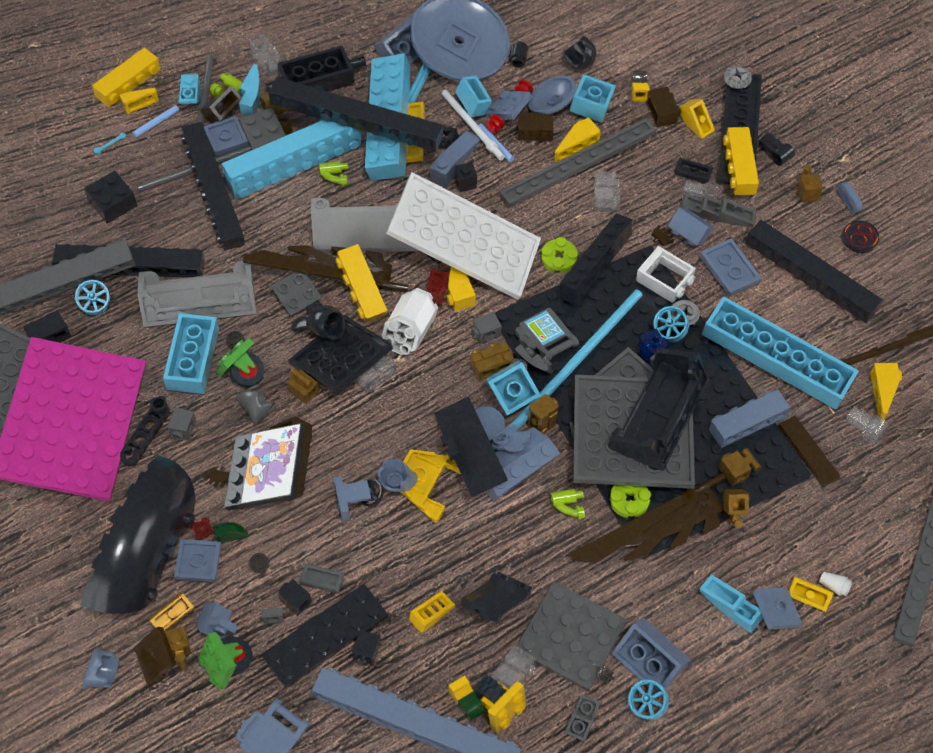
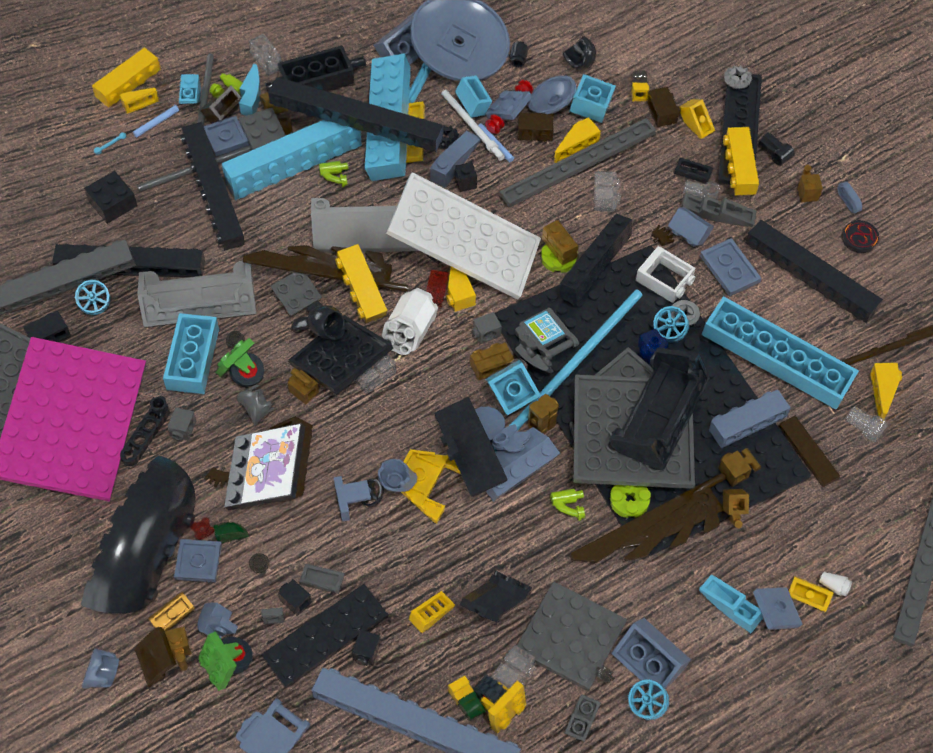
none -> pearl gold brick [542,220,579,265]

